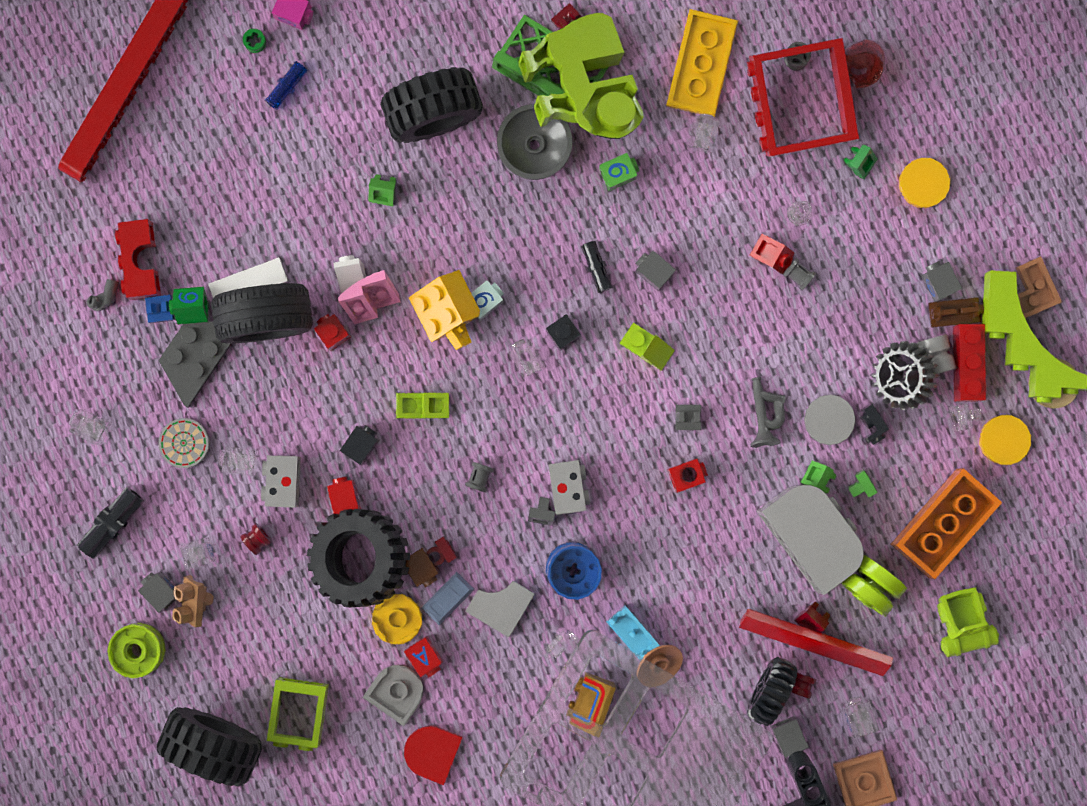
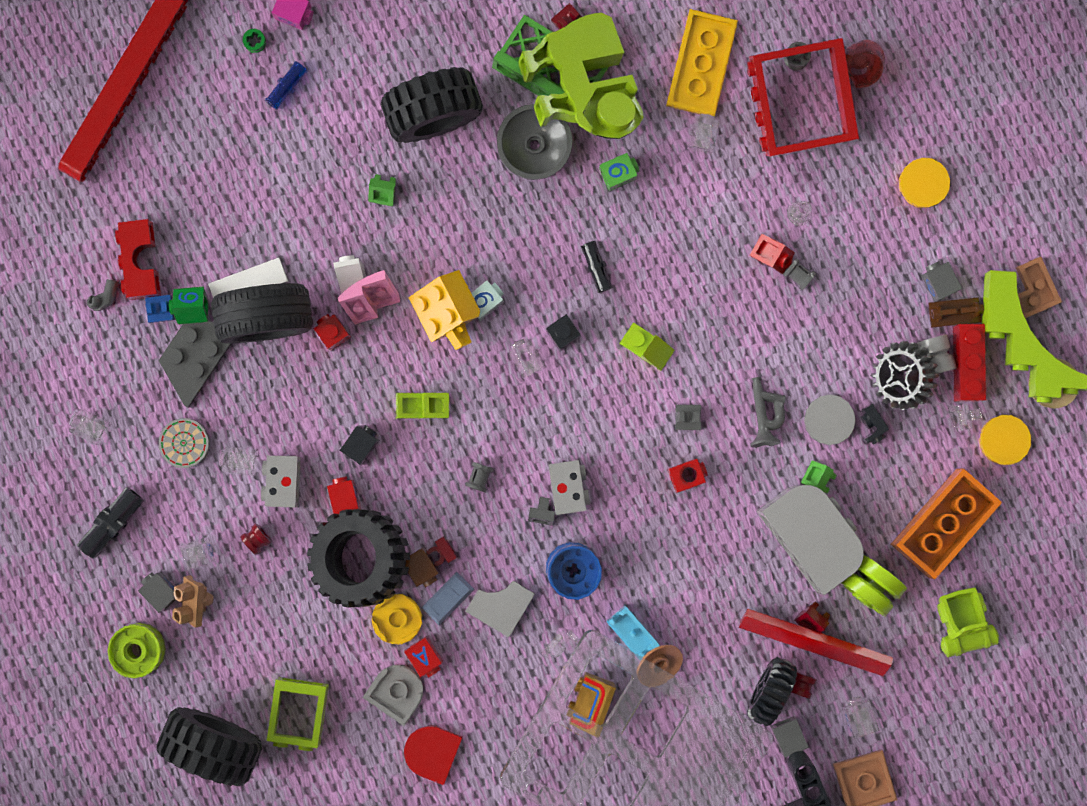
dark grey brick [635,250,676,291] -> none
green tile [844,145,878,180] -> none
bright green tile [848,469,878,498] -> none

